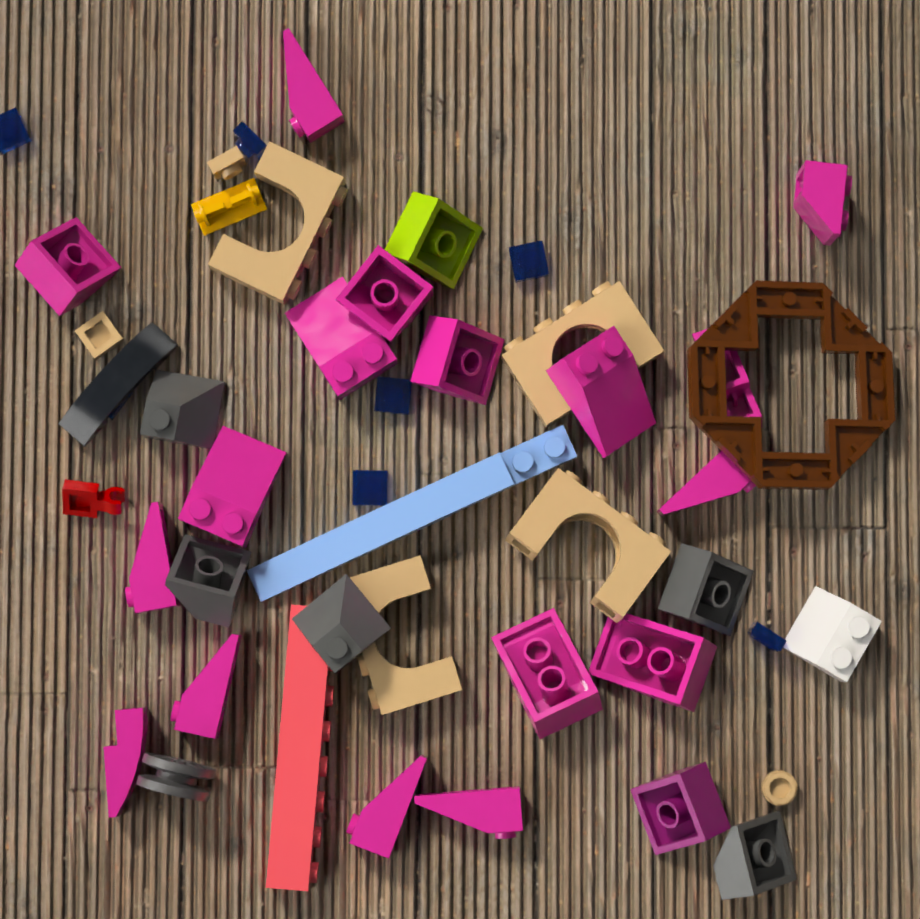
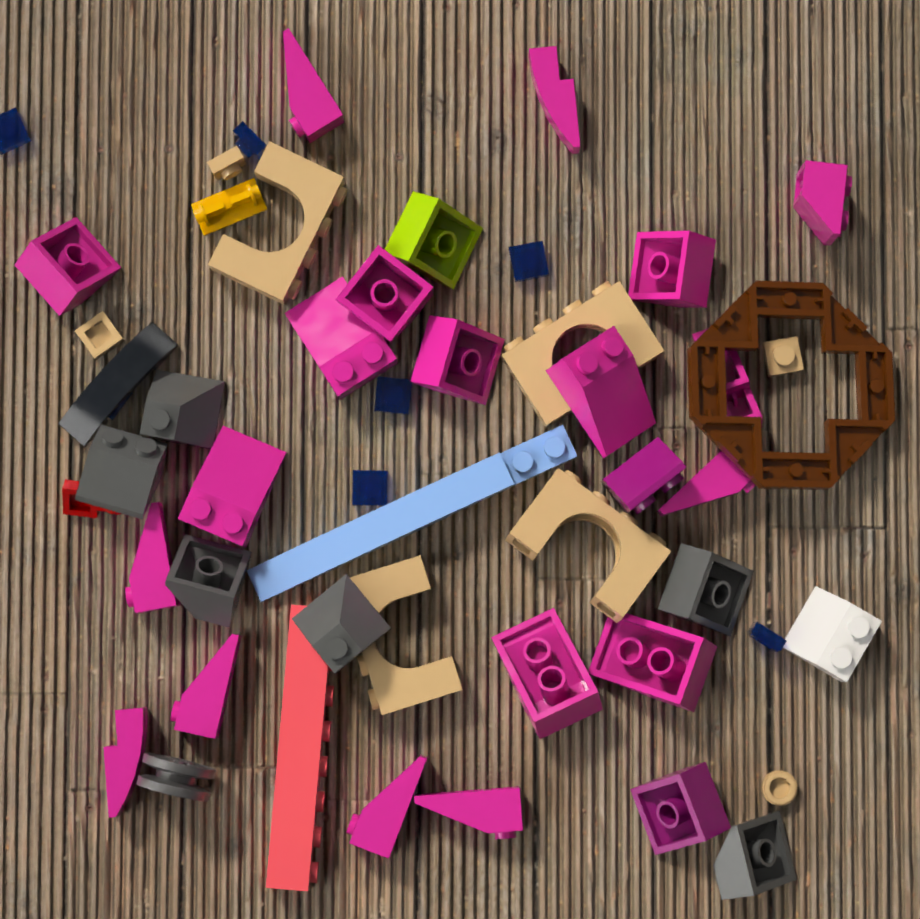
none -> dark grey slope [75,424,168,519]
none -> dark pink slope [528,46,580,154]
none -> magenta slope [601,437,686,515]
none -> dark pink slope [628,230,716,308]
none -> tan plate [762,336,804,377]

